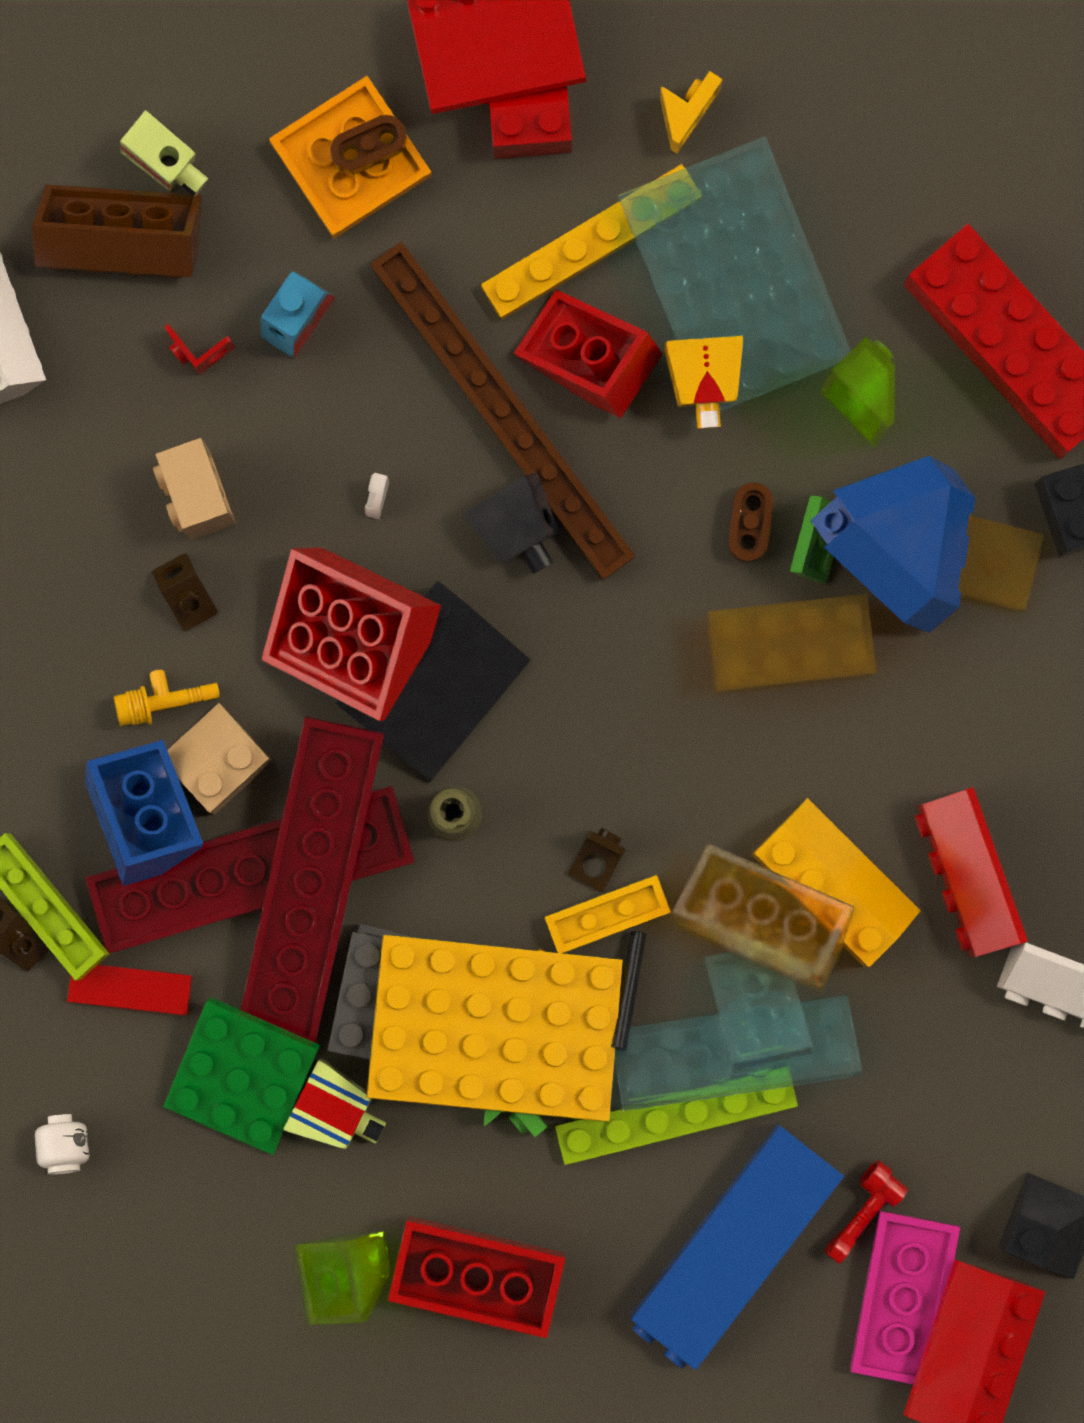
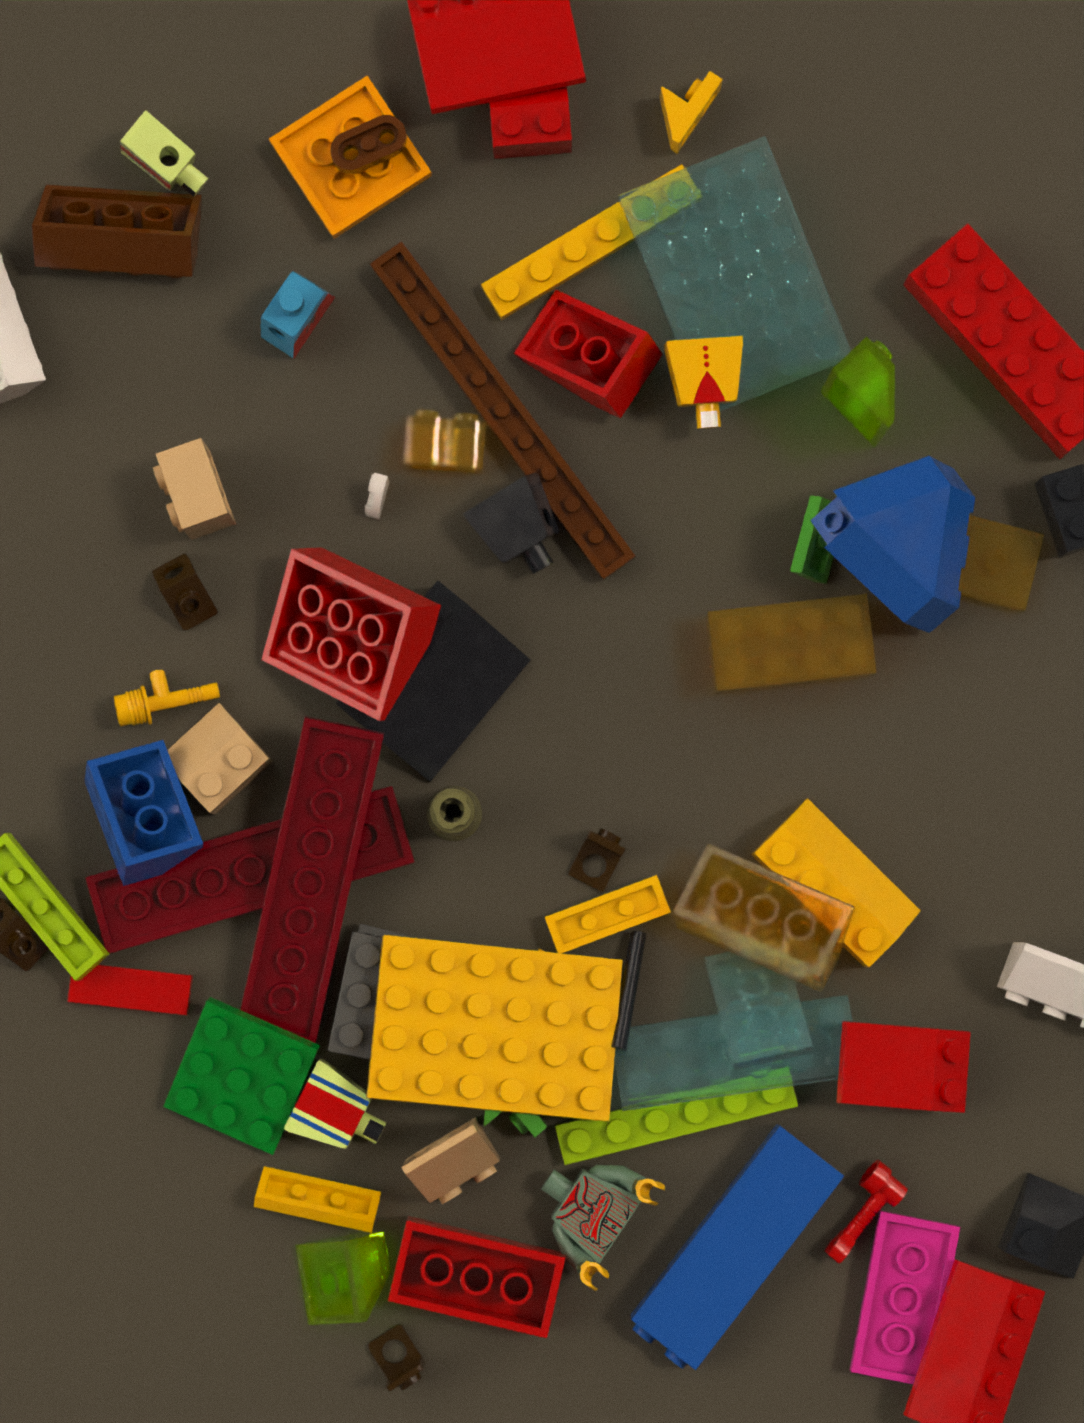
white head [35,1114,90,1175] -> none
red bracket [164,323,235,375] -> none
reddish brown plate [728,482,774,563] -> none
red slope [914,787,1028,957] -> none
none -> yellow plate [254,1166,381,1233]
none -> dark brown bracket [368,1324,425,1392]
none -> tan slope [401,1117,500,1204]
none -> clear yellow brick [403,410,486,473]
none -> sand green torso [541,1165,665,1291]
none -> red slope [836,1021,971,1113]

